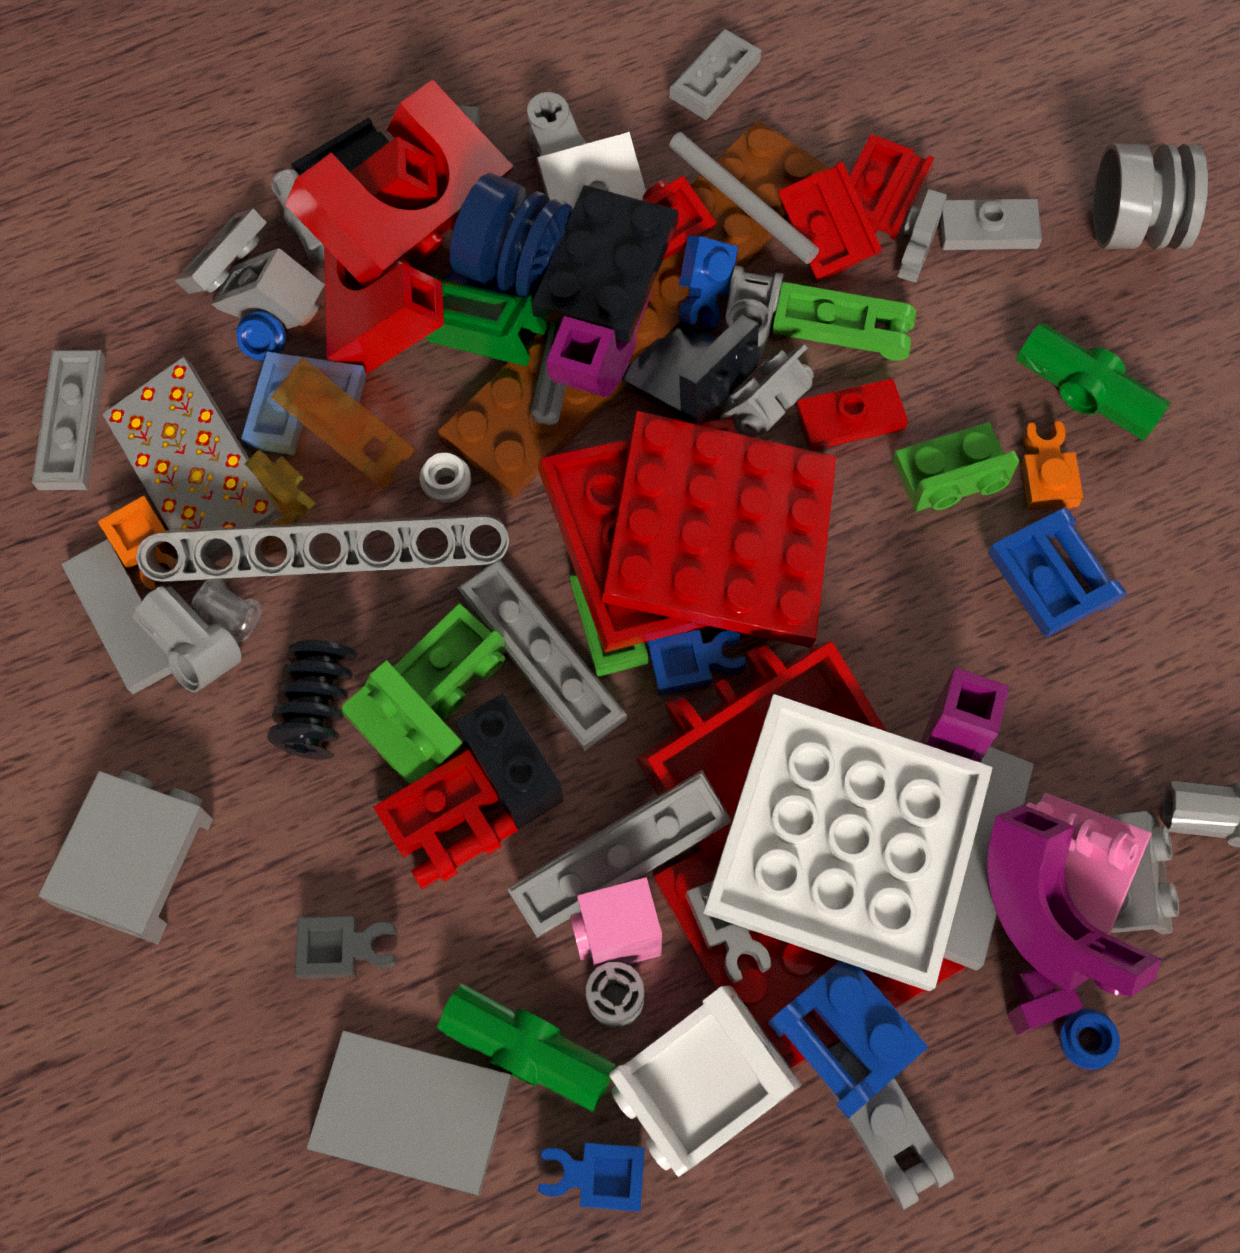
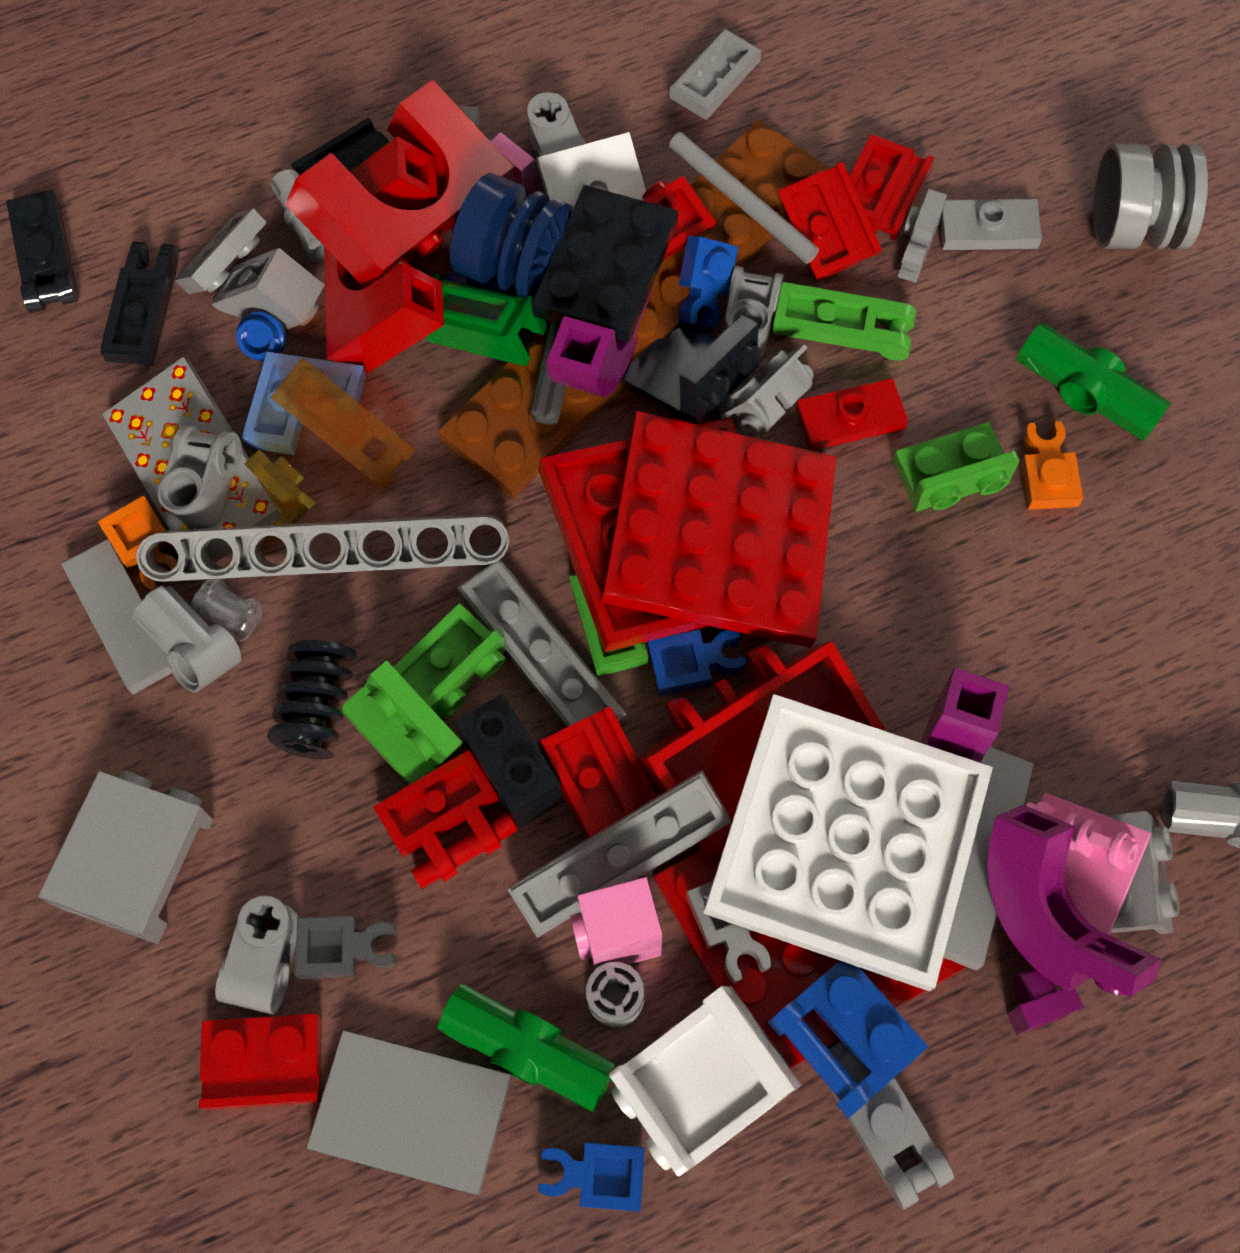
light grey tile [32,350,106,490] -> none
white plate [420,453,471,503] -> none
blue plate [988,508,1127,638] -> none
blue plate [1059,1009,1120,1070] -> none
none -> black plate [6,189,79,314]
none -> black hinge [100,241,179,366]
none -> light grey piece [158,425,242,529]
none -> red plate [199,1013,322,1110]
none -> light grey piece [215,896,299,1015]
none -> bright pink plate [491,132,537,197]
none -> red plate [537,706,657,839]

